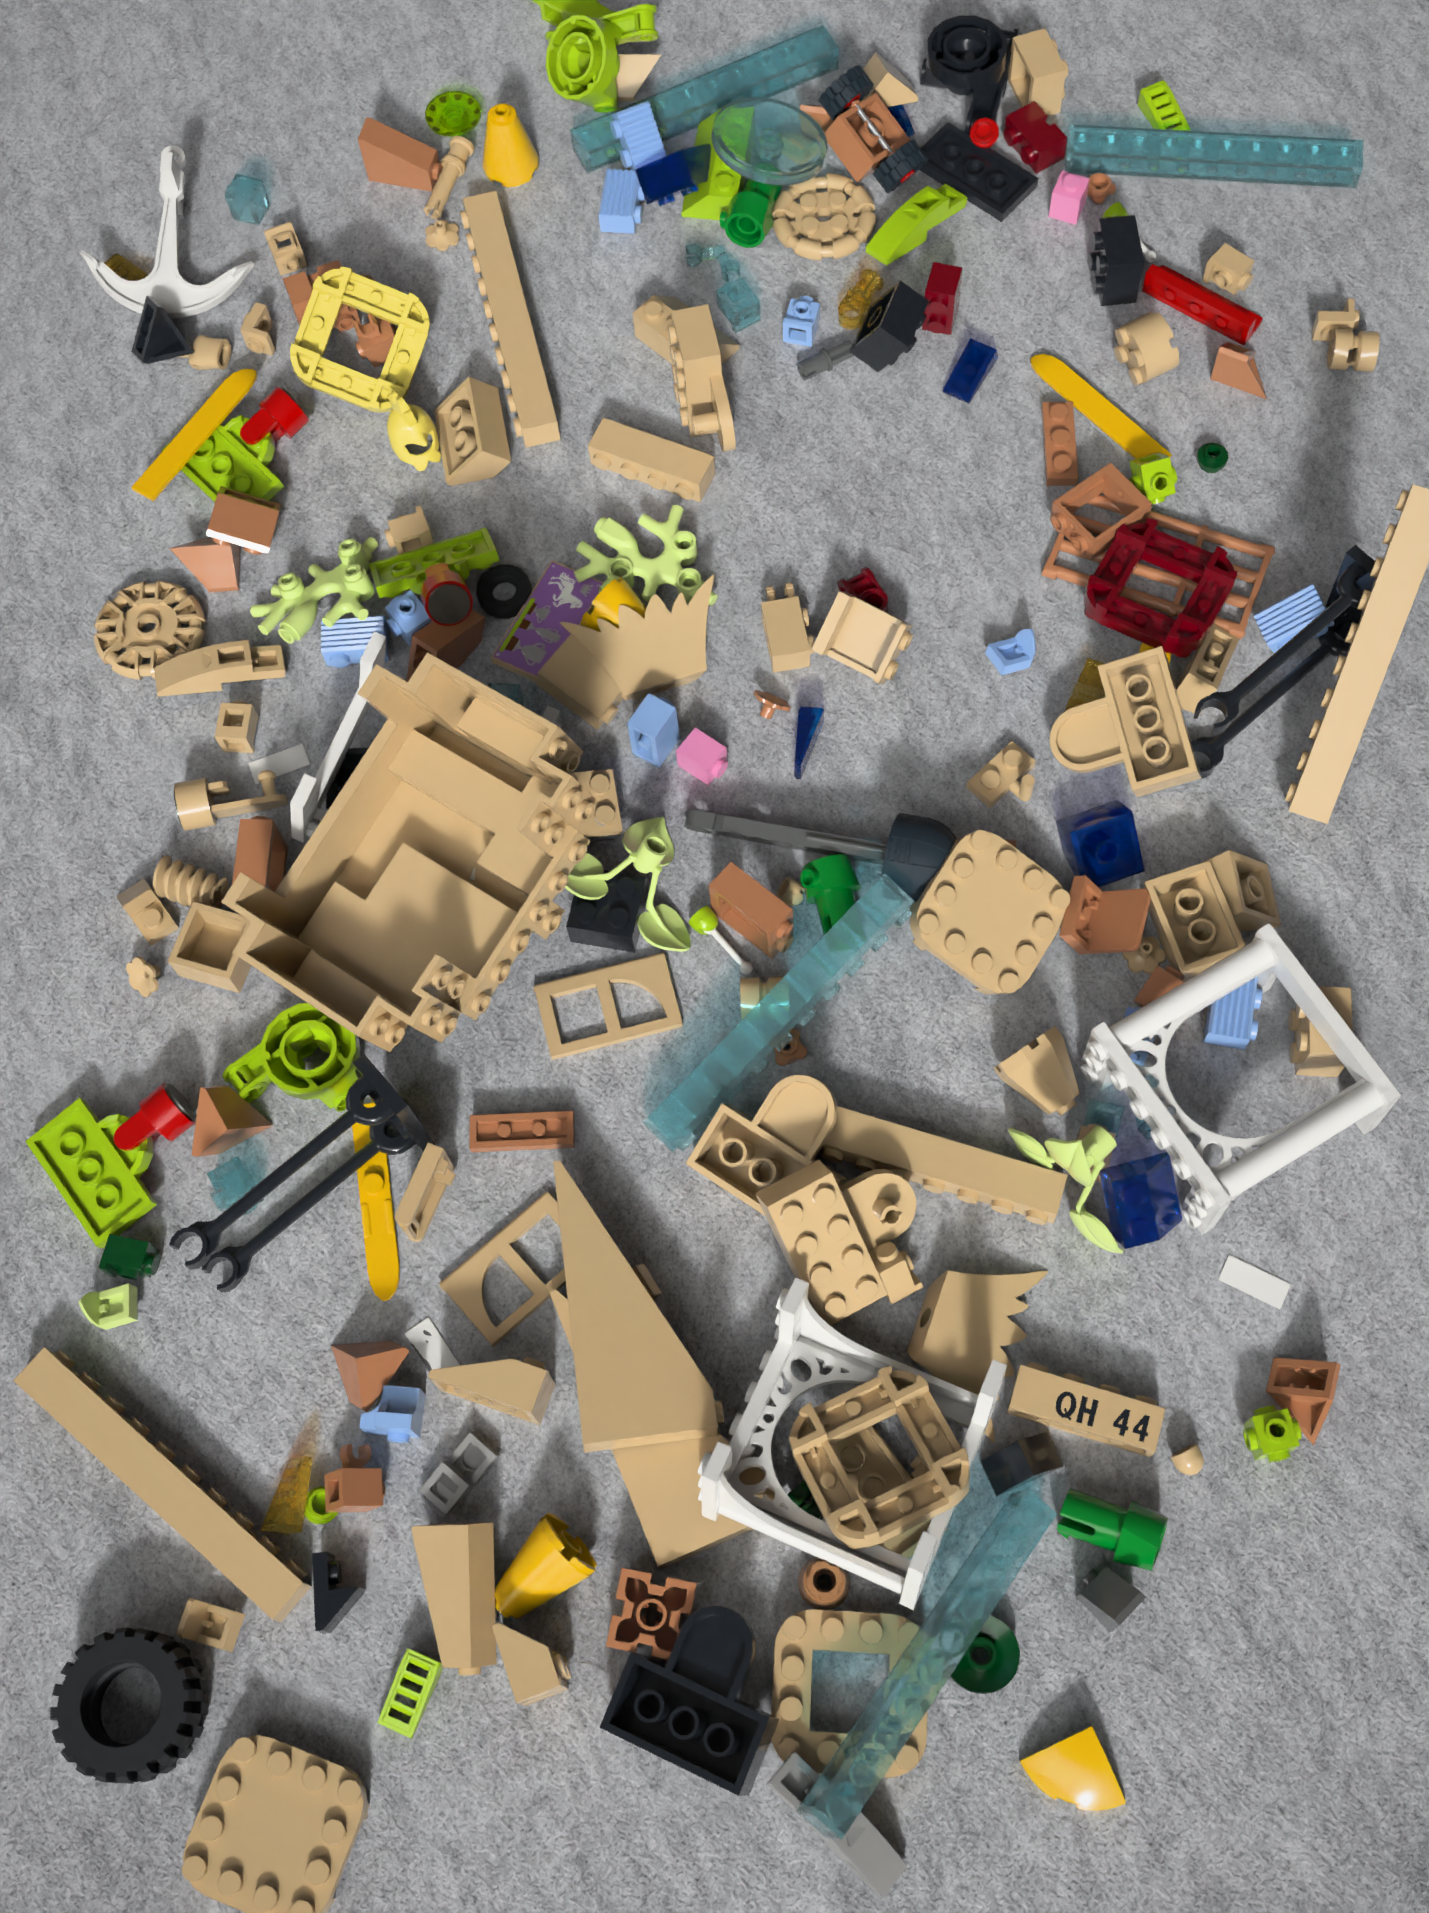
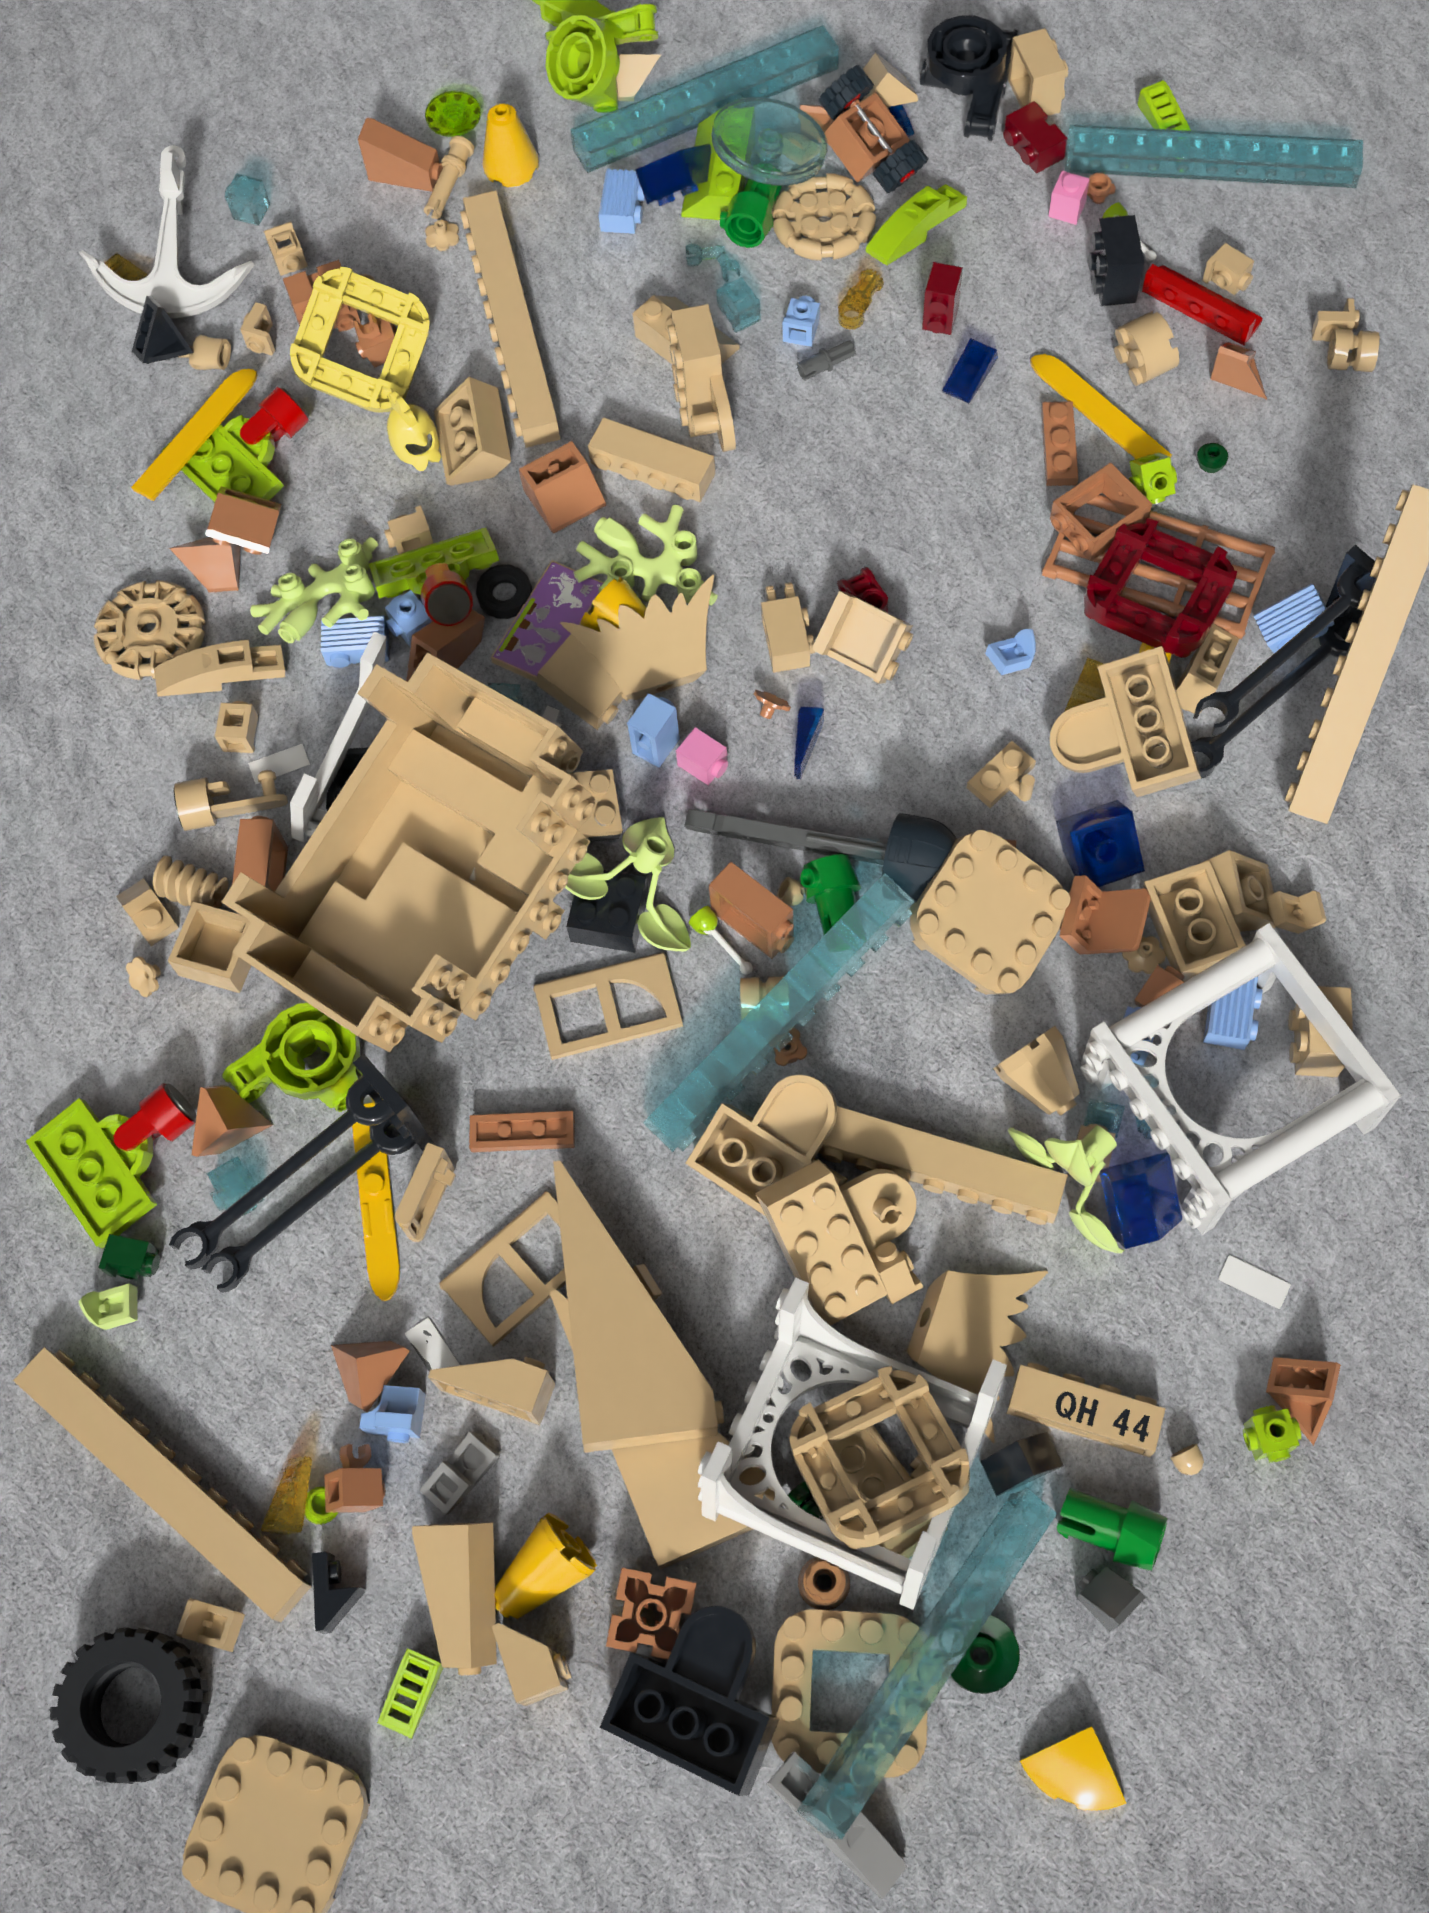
light blue brick [610,101,667,172] -> none
black brick [850,280,929,372] -> none
black plate [919,122,1038,222] -> none
red plate [970,118,999,148] -> none
none -> nougat slope [519,441,606,534]
none -> tan bracket [1268,891,1326,934]

